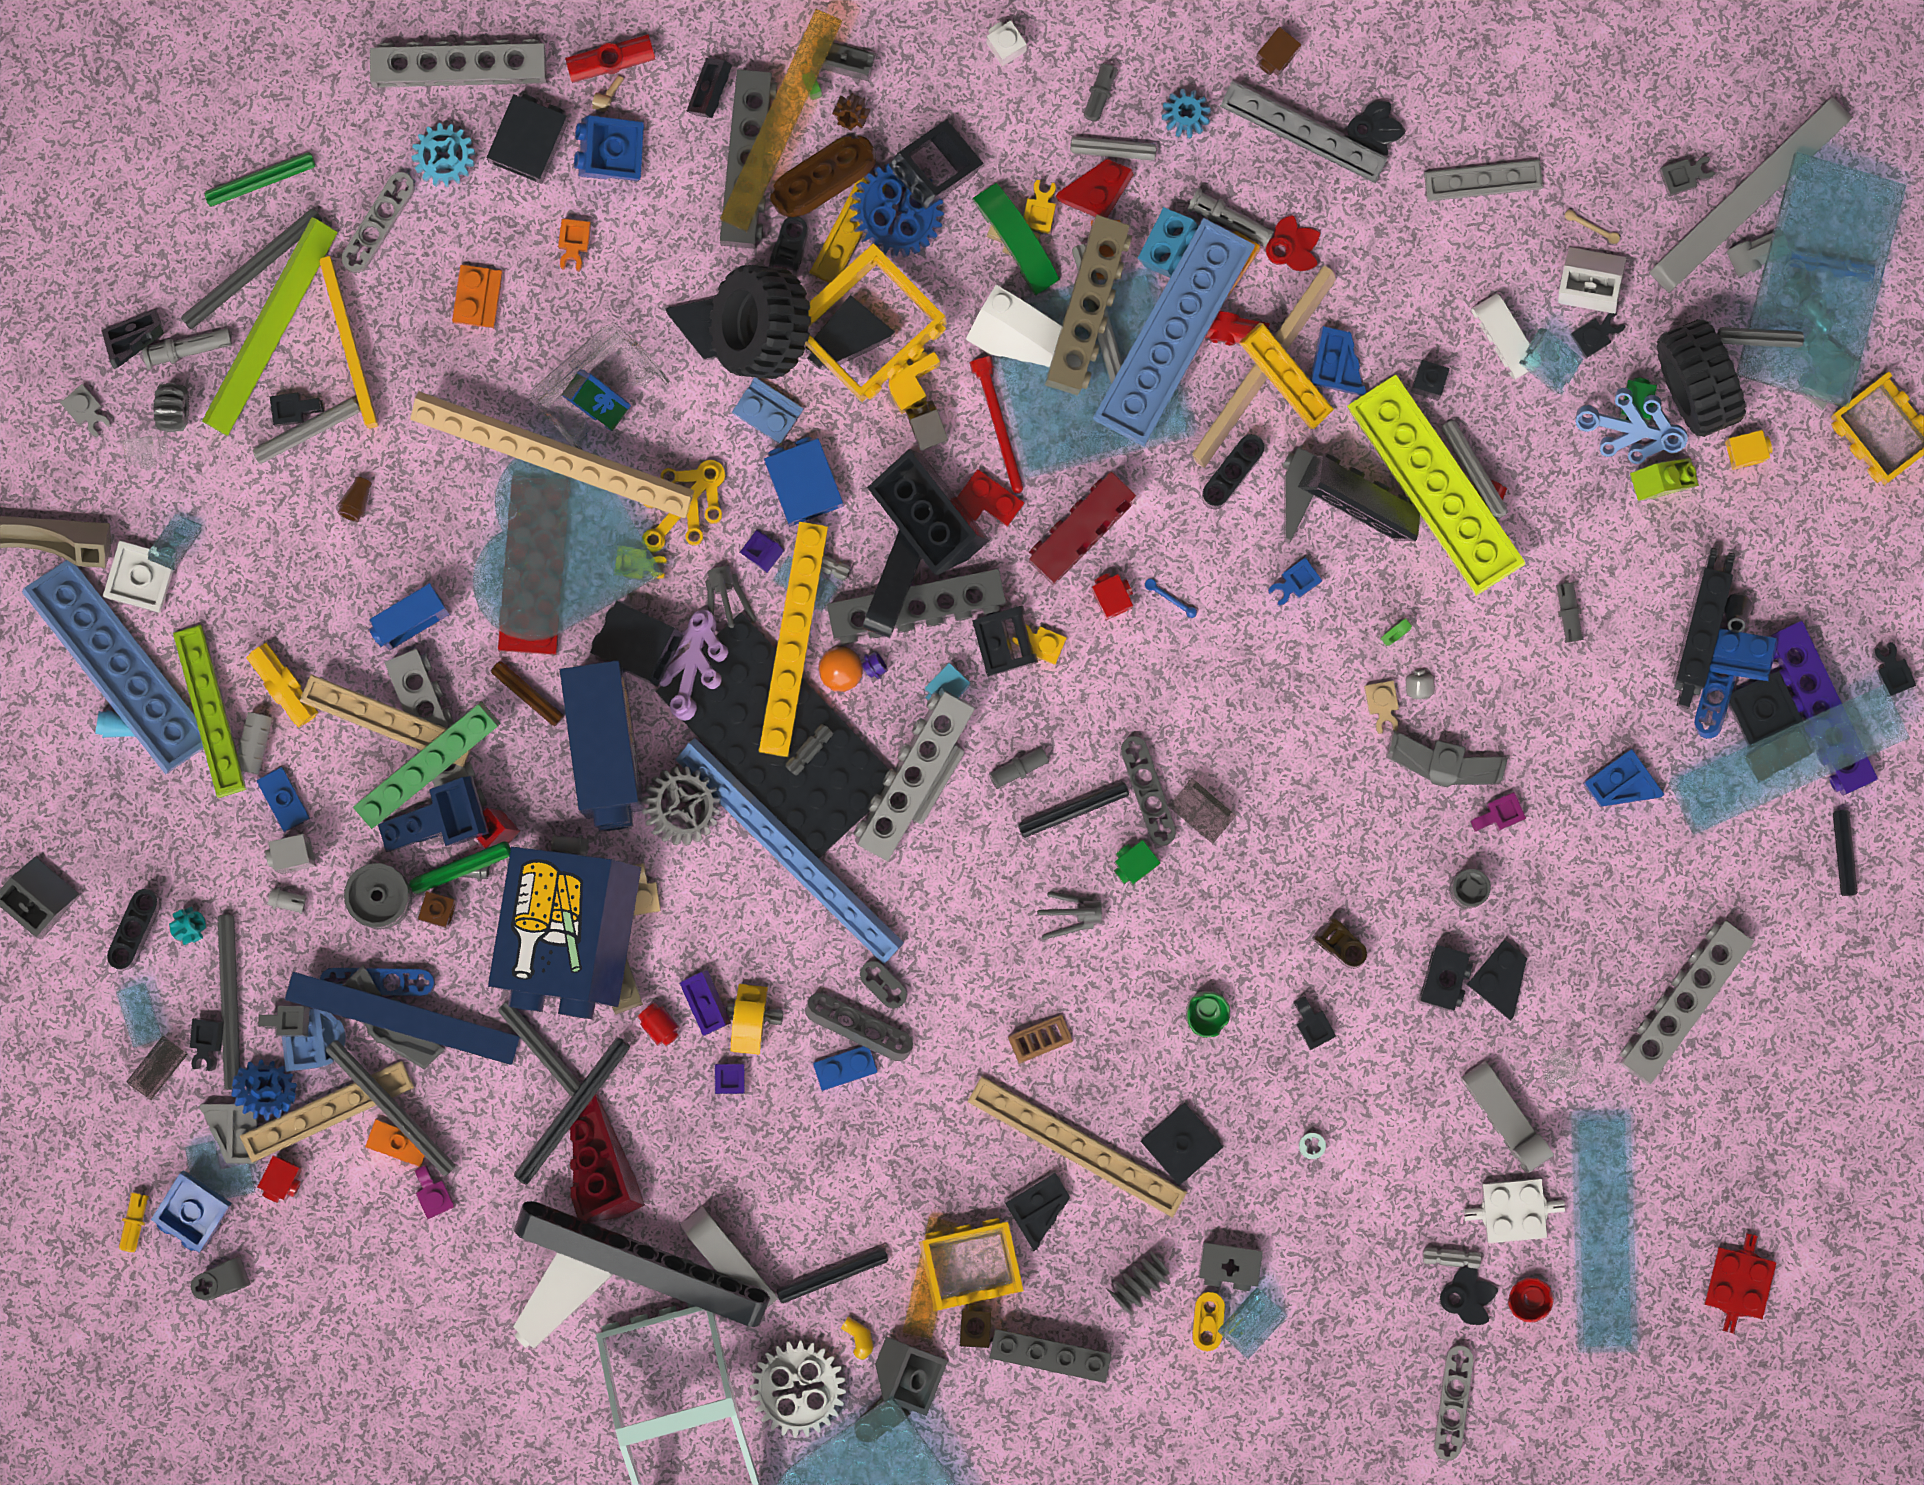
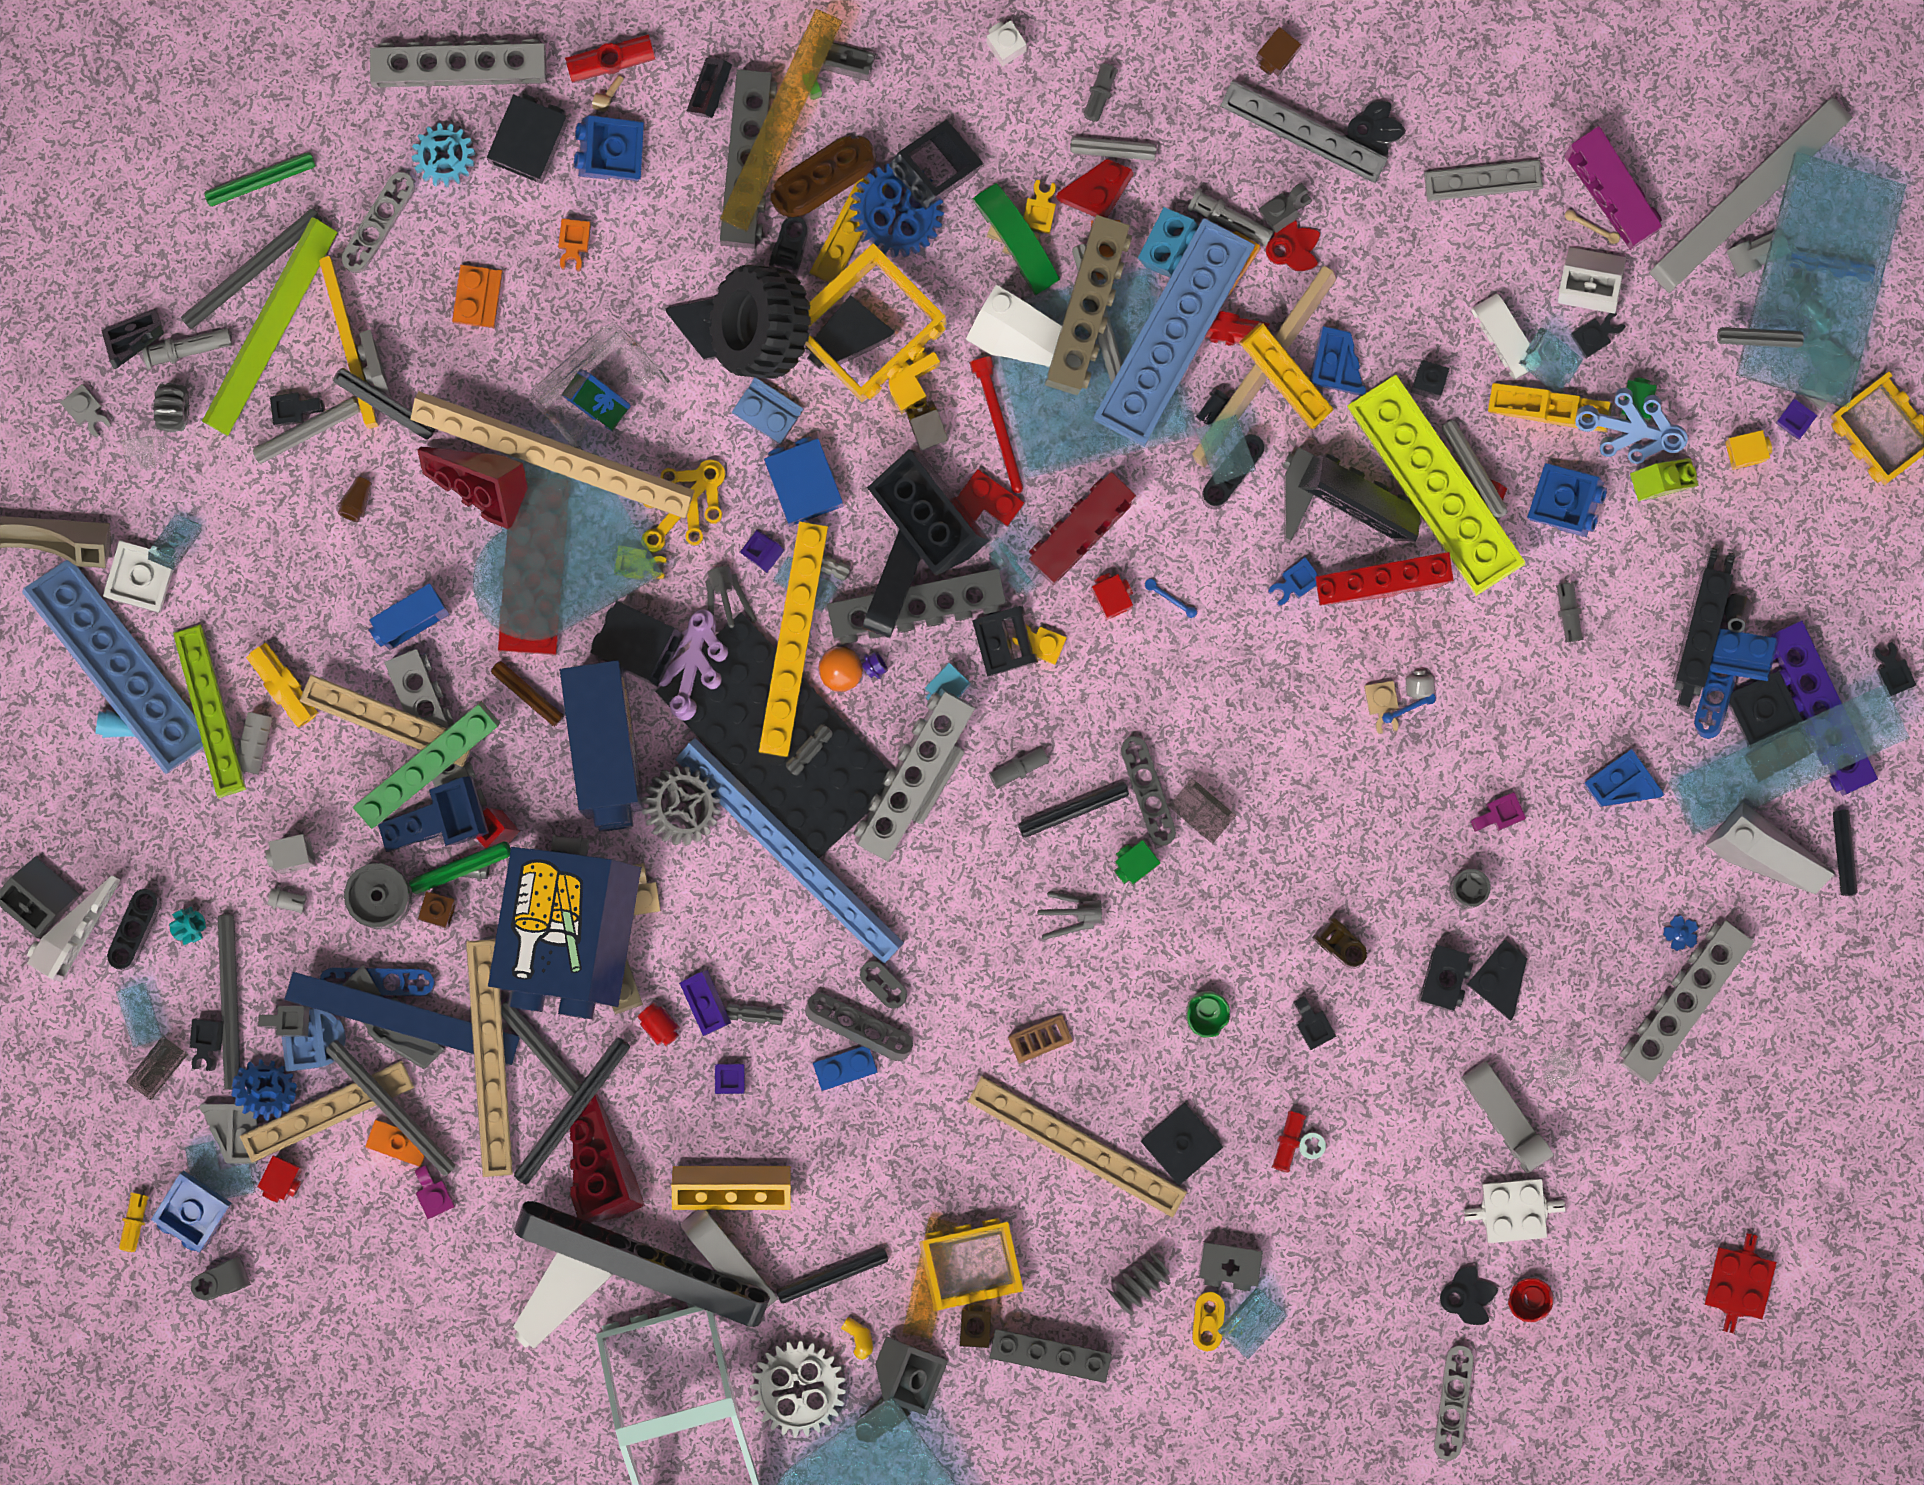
blue plate [256,767,311,833] -> none
yellow brick [730,984,768,1055] -> none
reddish brown gear [832,93,871,131] -> none
black wing [1004,1171,1070,1251] -> none
dark azure gear [1162,89,1211,139] -> none
bright green tile [1380,618,1412,646] -> none
dark grey plate [1386,729,1508,787] -> none
light grey axle [1423,1247,1481,1269] -> none
clear light blue plate [1571,1115,1638,1353] -> none
black tyre [1656,319,1746,437] -> none
dark grey plate [1659,157,1715,197] -> none
none -> white wedge [27,876,121,982]
none -> axle [333,368,435,440]
none -> light grey wing [357,330,392,398]
none -> dark red wedge [417,446,528,529]
none -> tan tile [466,939,513,1177]
none -> yellow brick [671,1166,791,1210]
none -> clear light blue plate [989,537,1036,596]
none -> black pin [1195,389,1230,427]
none -> clear light blue plate [1195,415,1256,485]
none -> dark grey plate [1258,183,1312,233]
none -> red pin [1271,1111,1306,1173]
none -> red slope [1315,552,1454,606]
none -> blue hinge [1382,693,1436,723]
none -> yellow slope [1488,383,1612,433]
none -> blue plate [1527,463,1607,538]
none -> magenta wedge [1564,126,1662,250]
none -> blue plant [1663,915,1699,951]
none -> light grey wedge [1705,802,1835,895]
none -> dark purple plate [1776,398,1818,440]

